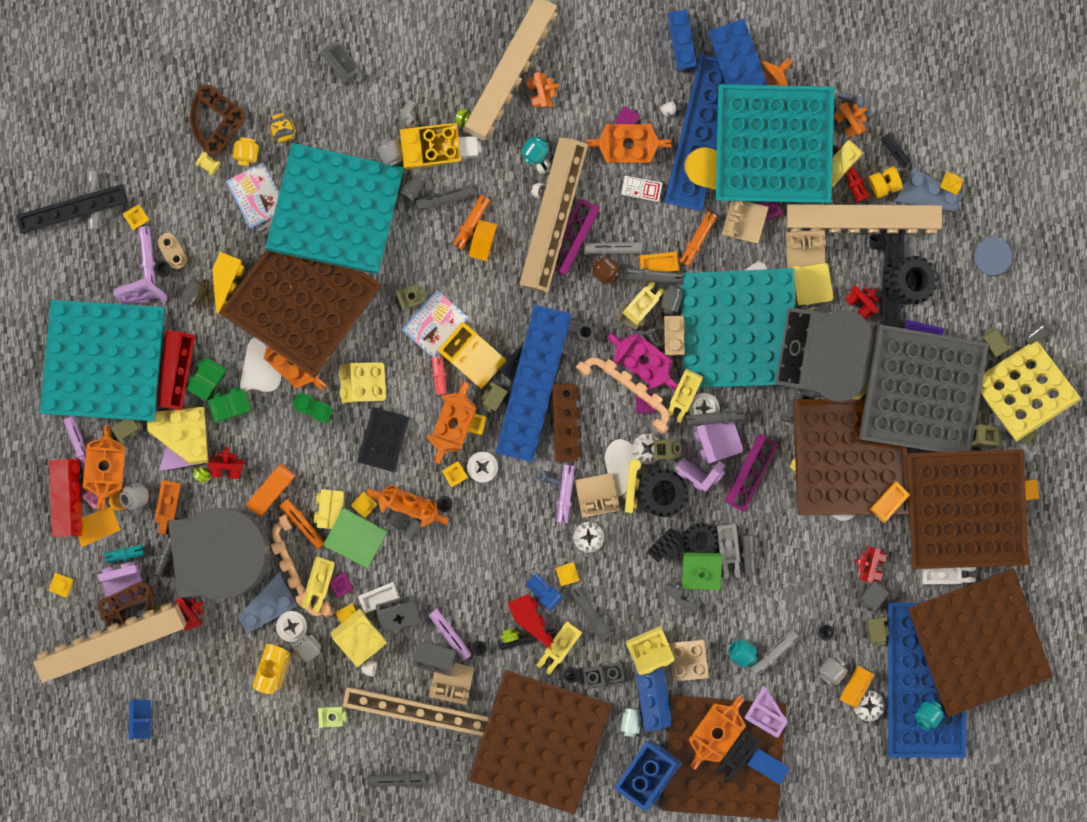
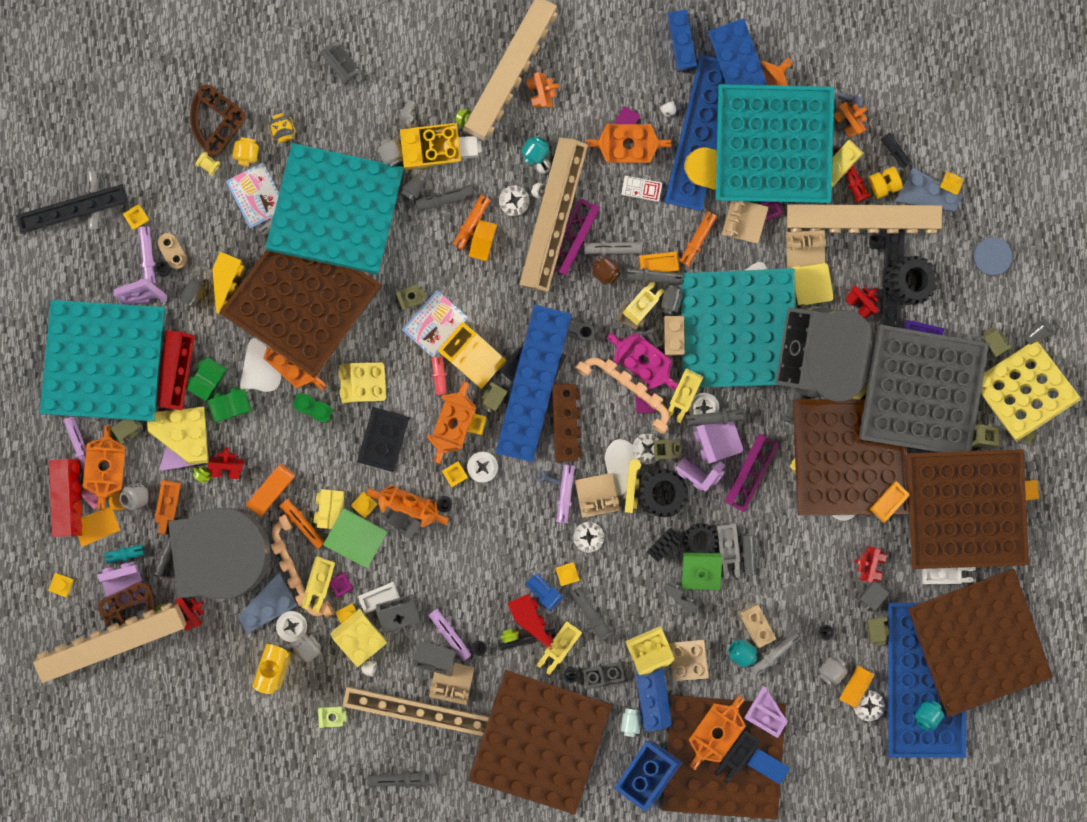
blue panel [129,699,151,740] -> none
none -> white gear [499,185,530,216]
none -> tan window [738,603,776,648]

